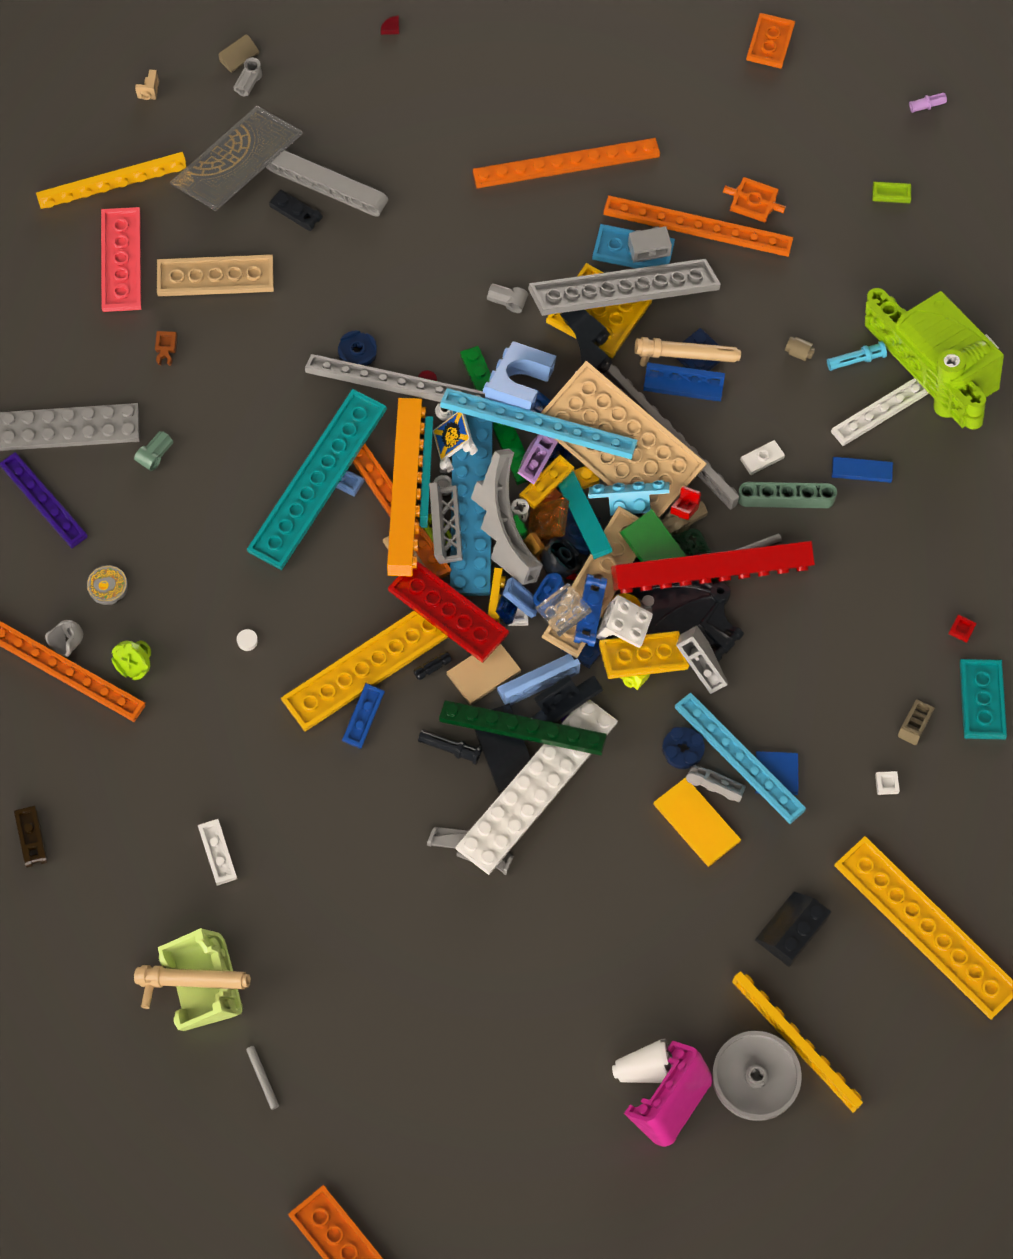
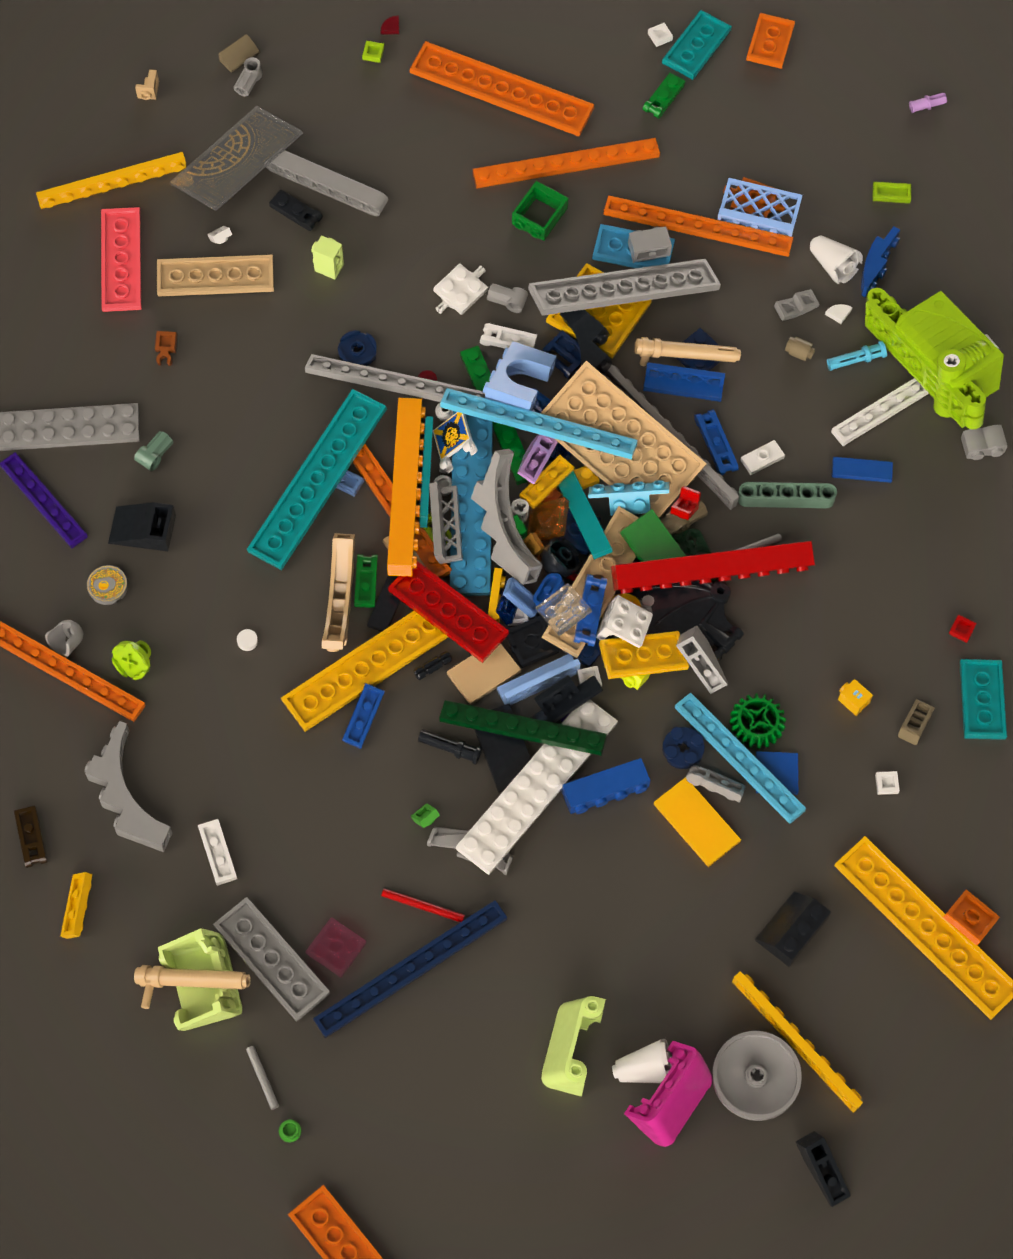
none -> yellow plate [60,872,93,939]
none -> light grey arch [85,721,173,852]
none -> black slope [108,502,176,552]
none -> white plate [207,226,232,244]
none -> light grey plate [213,897,330,1022]
none -> bright green plate [279,1120,301,1143]
none -> clear pink plate [306,917,367,978]
none -> yellowish green brick [311,235,344,279]
none -> dark blue plate [313,900,507,1038]
none -> tan arch [322,533,355,652]
none -> green plate [354,554,378,608]
none -> lime plate [362,41,384,63]
none -> black tile [367,576,401,632]
none -> red bar [381,888,465,922]
none -> orange plate [410,41,594,137]
none -> bright green plate [411,803,440,828]
none -> white plate [433,263,488,315]
none -> white plate [480,323,537,348]
none -> black plate [506,615,559,668]
none -> green window [512,181,568,241]
none -> dark blue plate [541,330,581,379]
none -> yellowish green windscreen [541,996,606,1097]
none -> blue brick [562,758,650,814]
none -> white plate [577,666,602,686]
none -> green plate [642,73,685,119]
none -> white plate [648,23,673,47]
none -> teal tile [662,10,732,80]
none -> blue plate [694,409,739,475]
none -> light blue fence [717,178,802,237]
none -> green gear [729,693,786,749]
none -> light grey slope [774,289,820,321]
none -> black slope [796,1131,851,1207]
none -> white cone [810,235,863,284]
none -> white tile [825,304,853,324]
none -> yellow brick [838,679,873,716]
none -> blue slope [861,226,900,297]
none -> orange plate [943,889,1000,945]
none -> light grey brick [961,425,1007,460]

